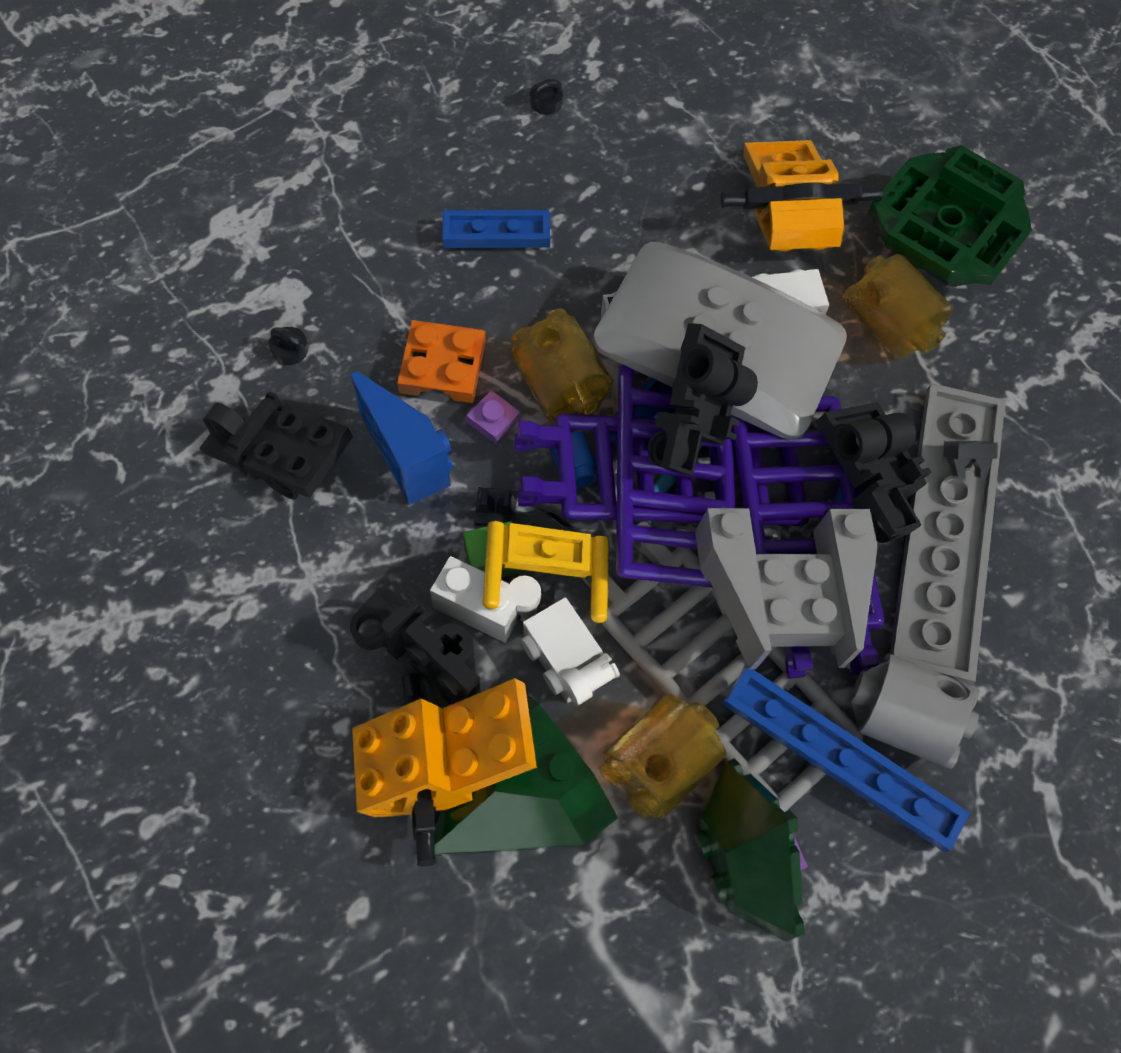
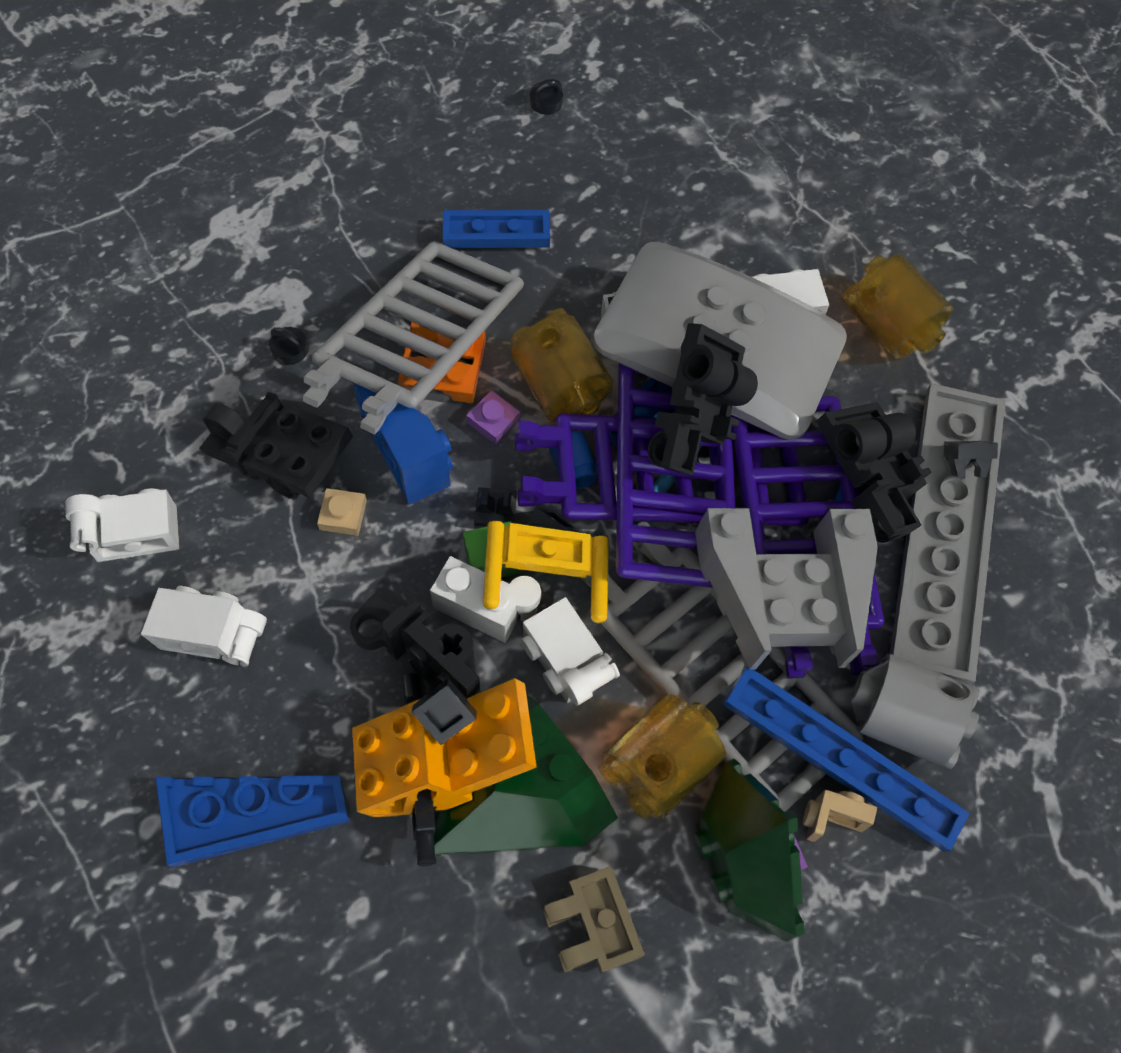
light orange piece [721,140,884,252] -> none
dark green piece [869,145,1032,287] -> none
none -> white hinge [65,488,179,562]
none -> white hinge [141,586,267,667]
none -> blue wing [156,775,350,868]
none -> light grey bar [303,241,524,435]
none -> tan plate [317,488,367,536]
none -> black tile [411,679,477,745]
none -> dark tan plate [542,866,645,974]
none -> tan bracket [802,790,877,842]

